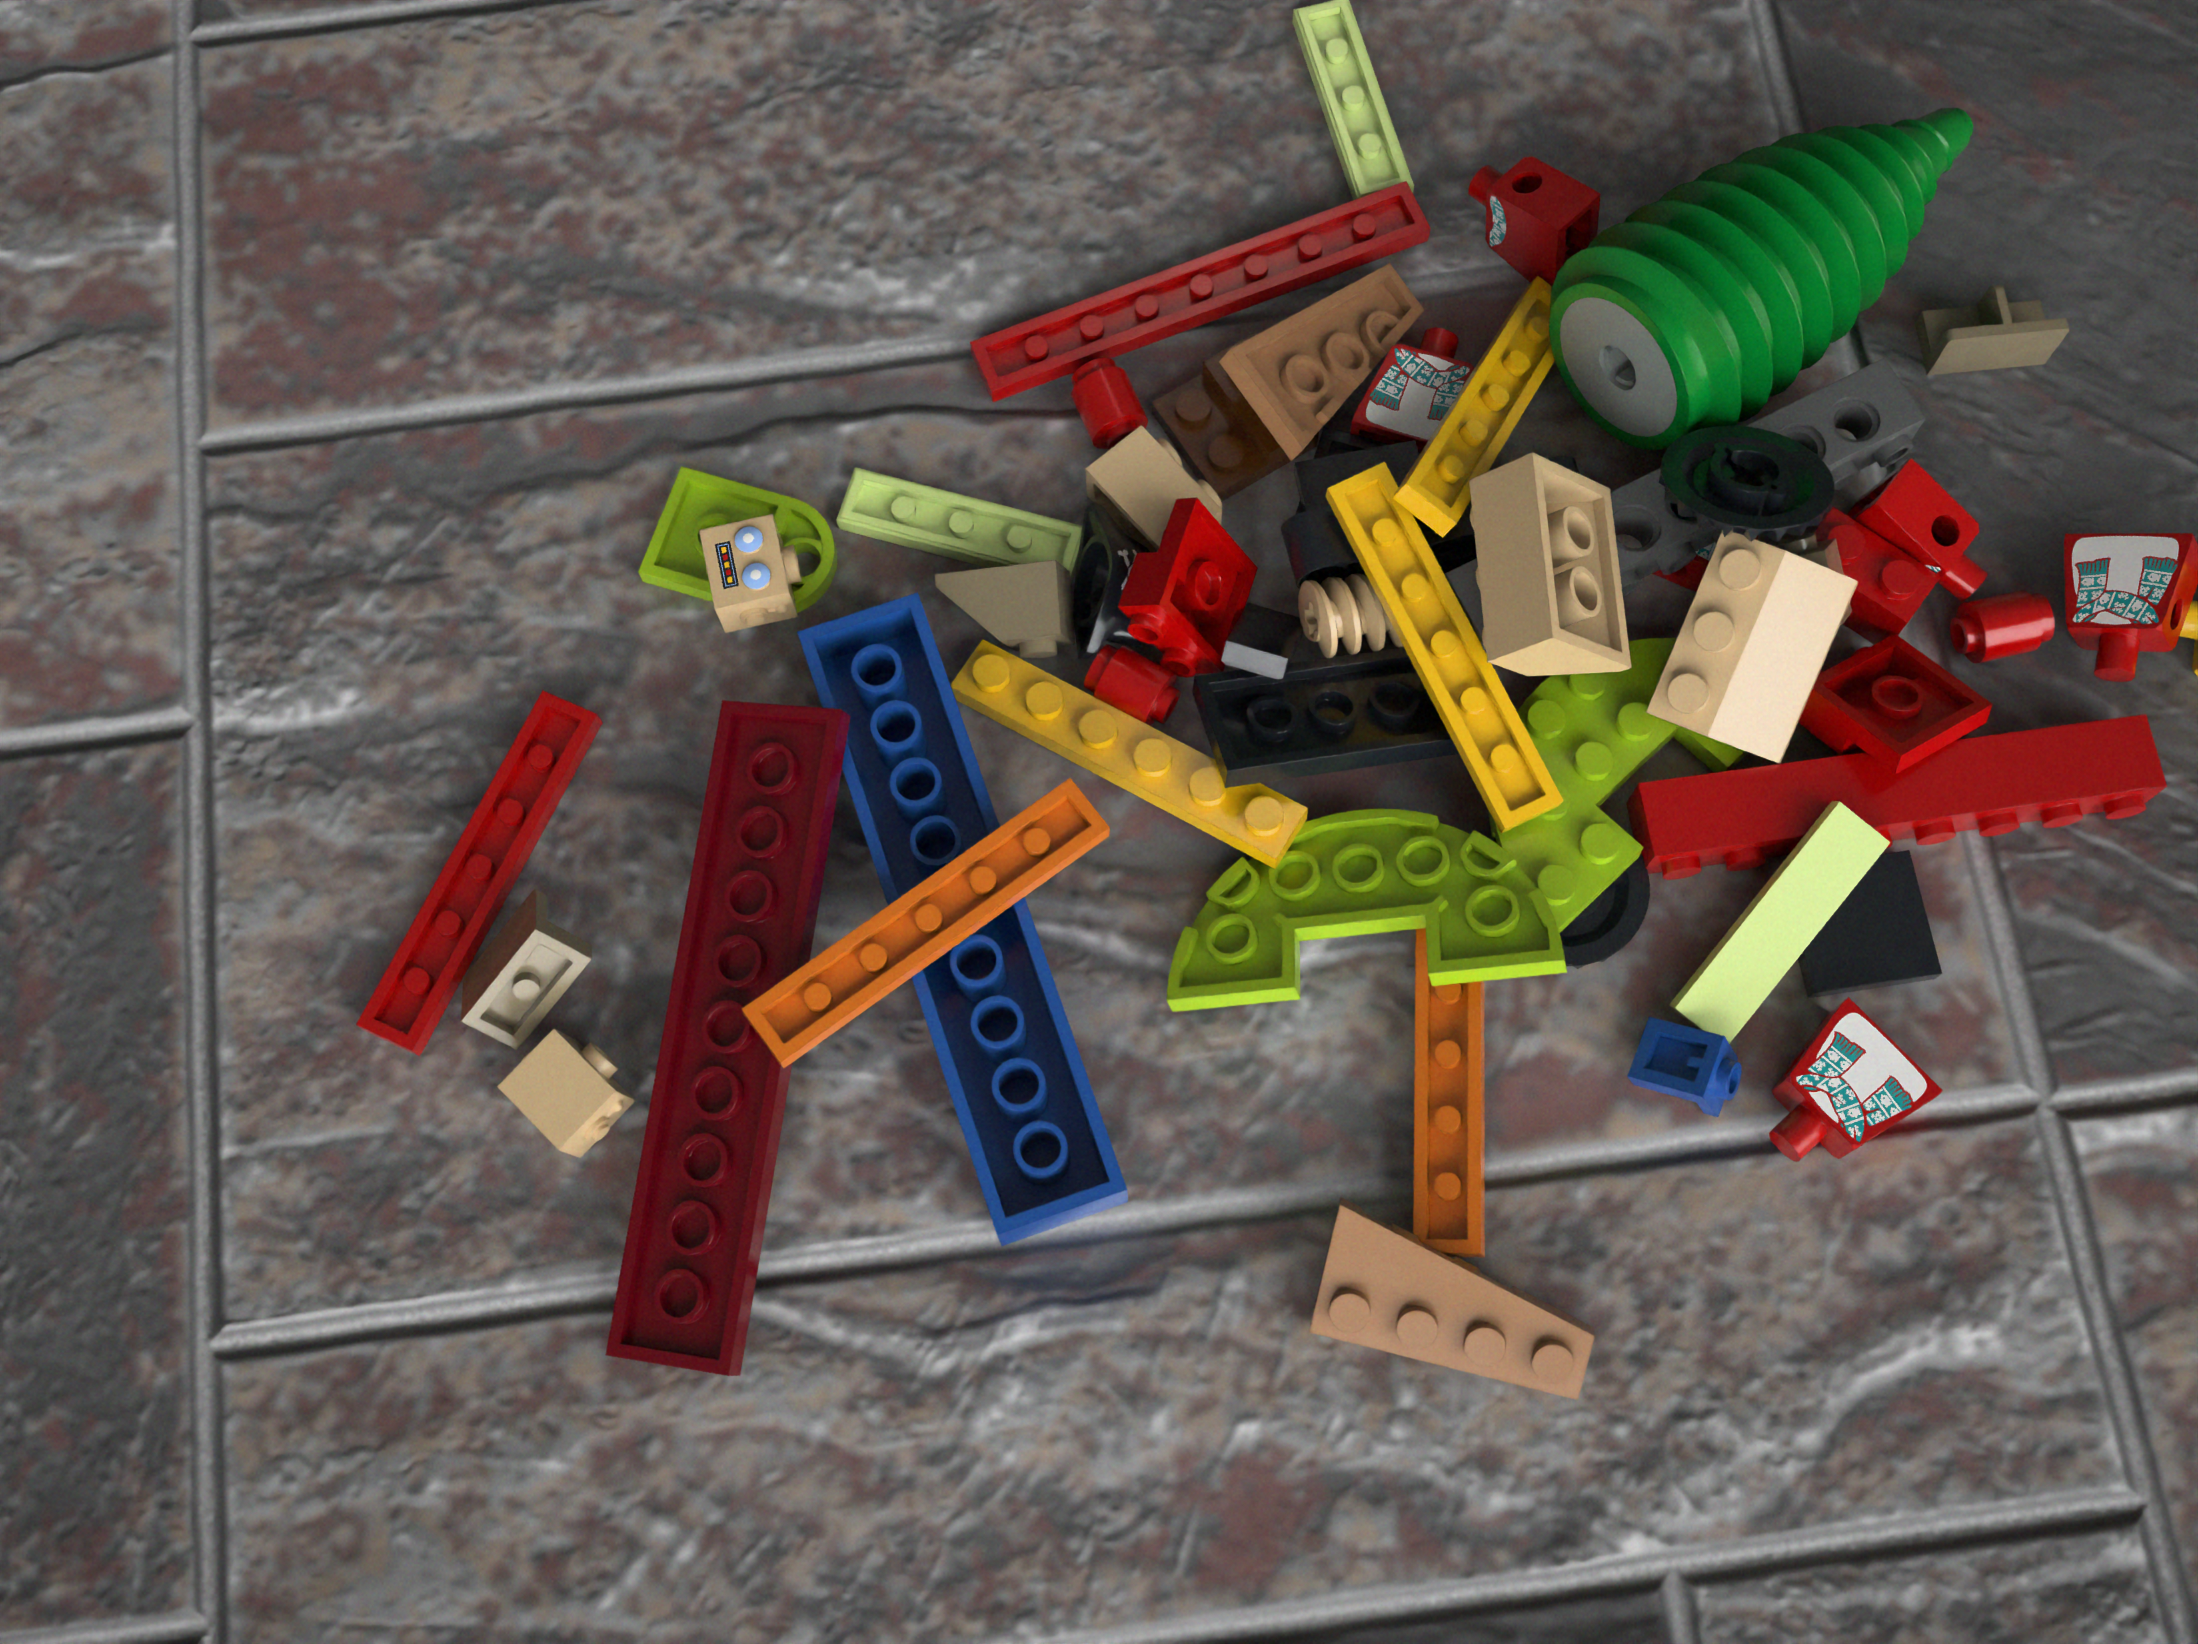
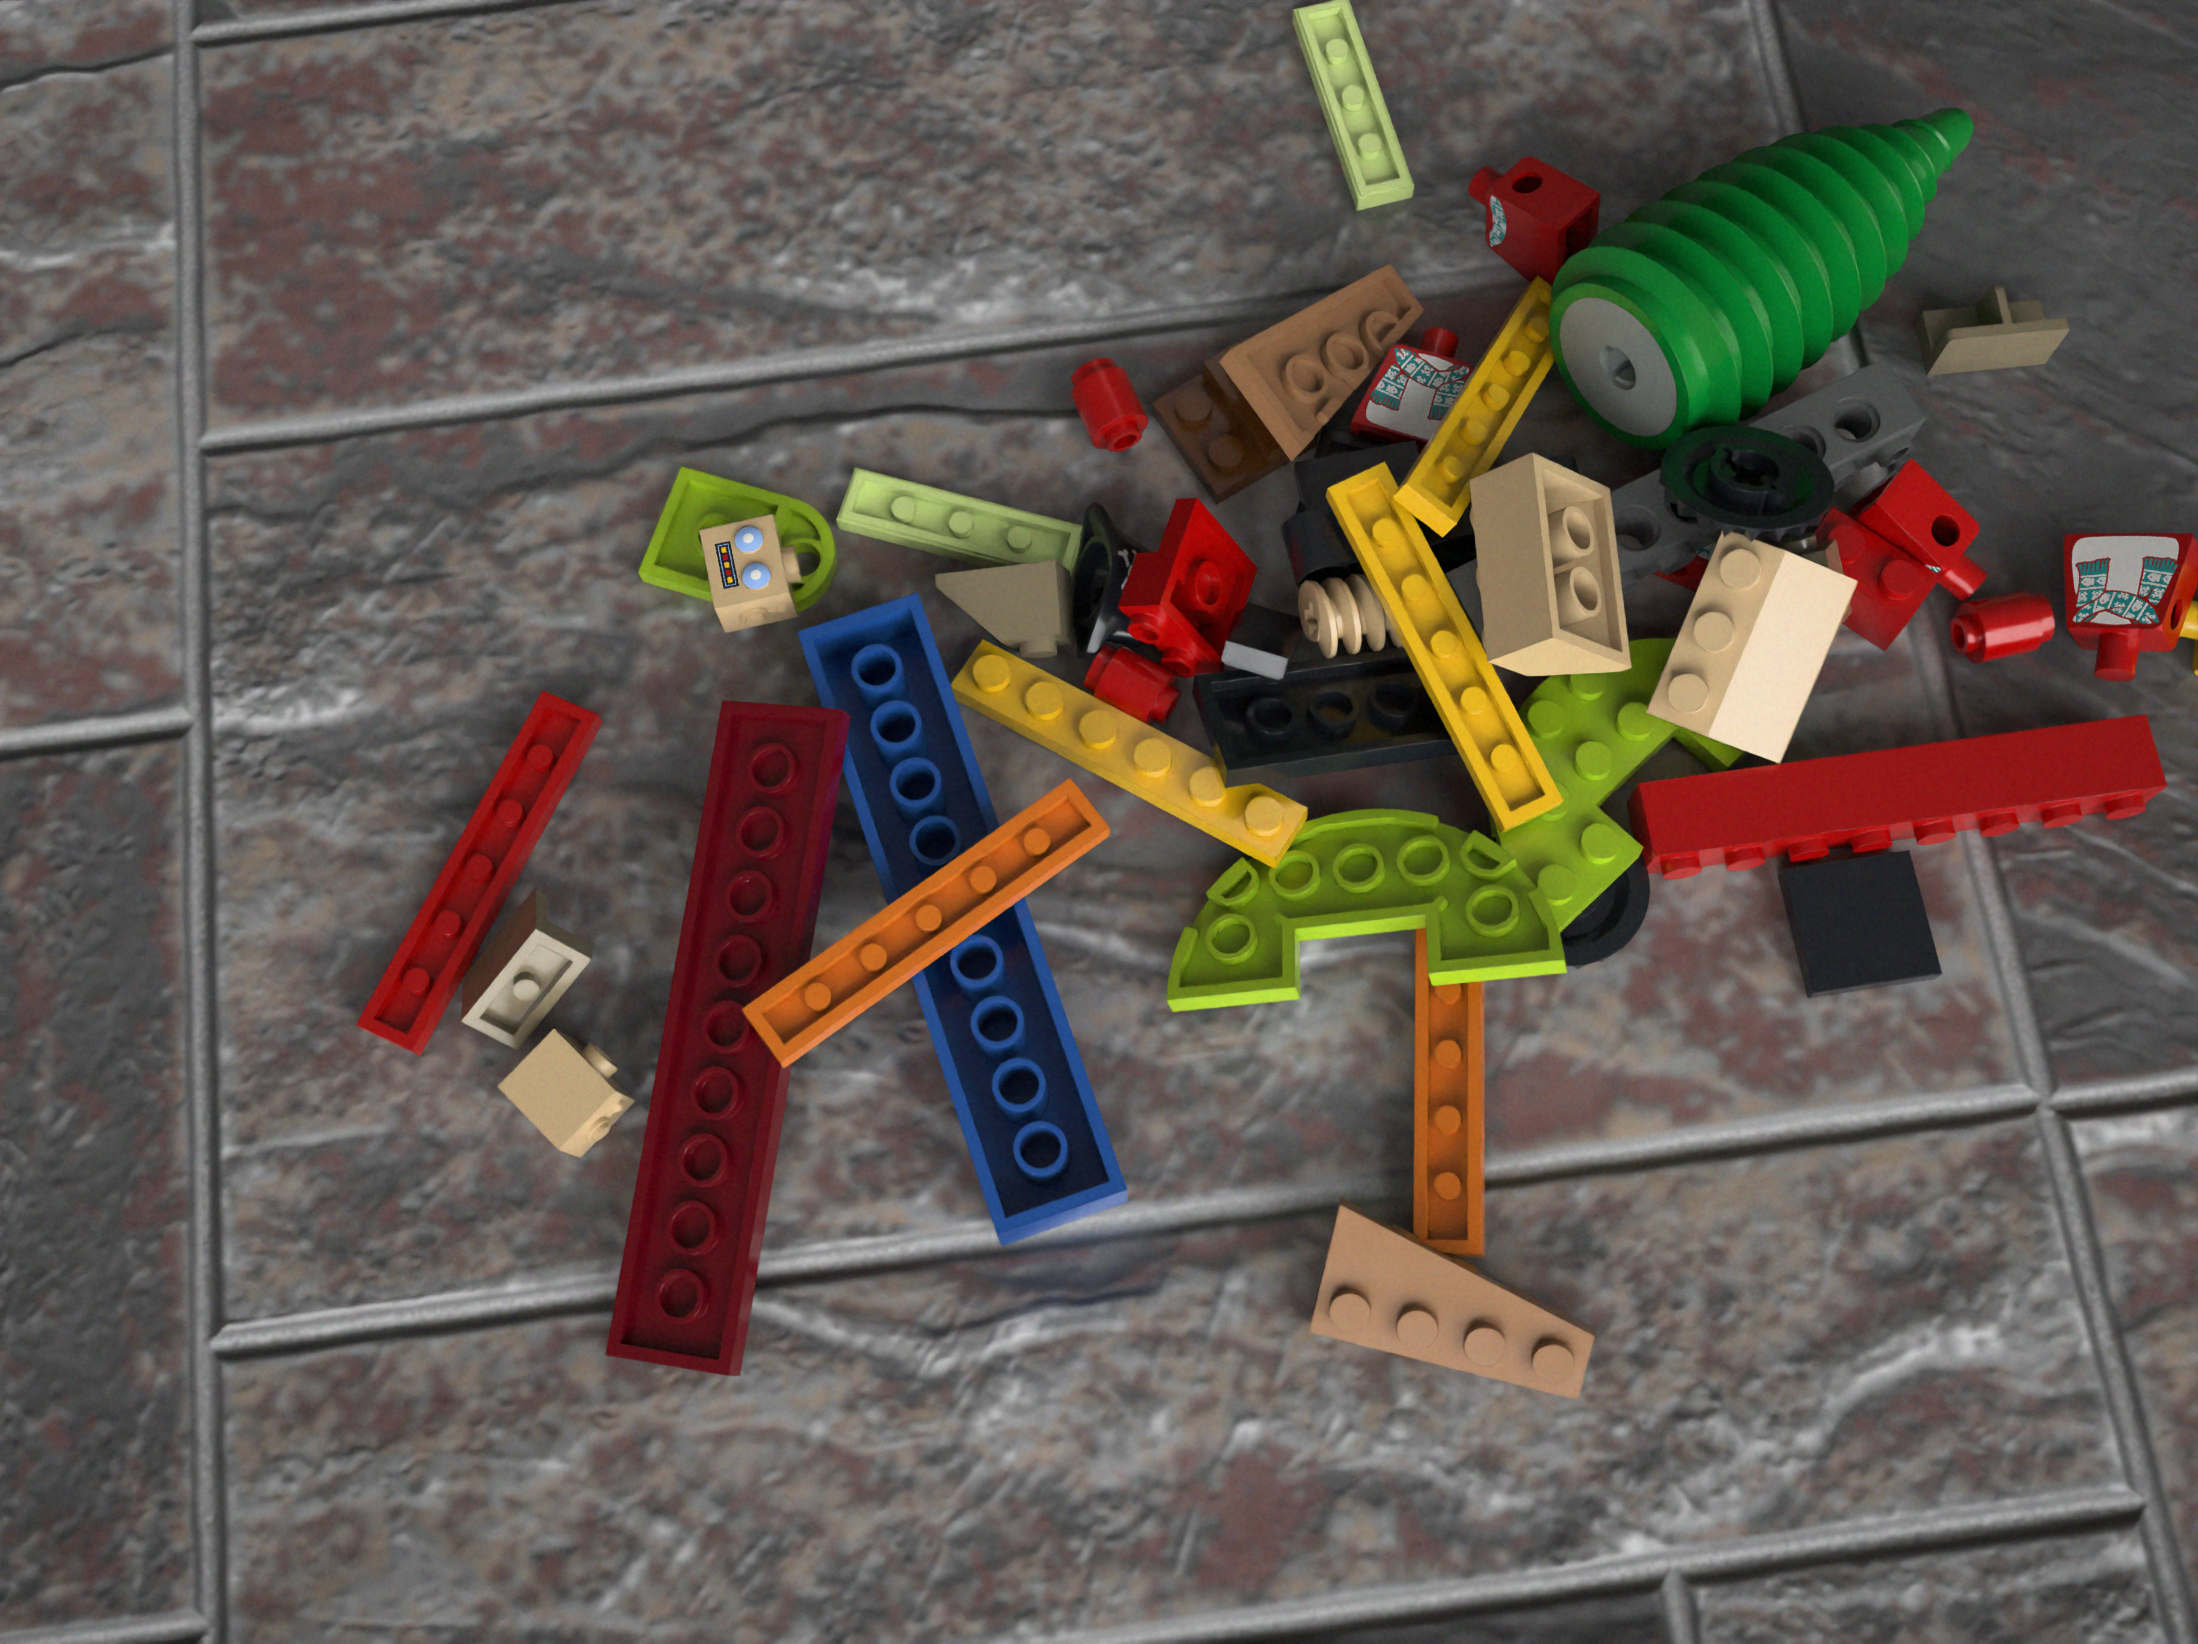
red plate [970,181,1431,402] -> none
tan brick [1085,425,1222,552] -> none
blue bracket [1627,1017,1742,1117] -> none
yellowish green tile [1669,801,1890,1044] -> none
torso [1769,997,1943,1162] -> none
red plate [1798,634,1993,774] -> none

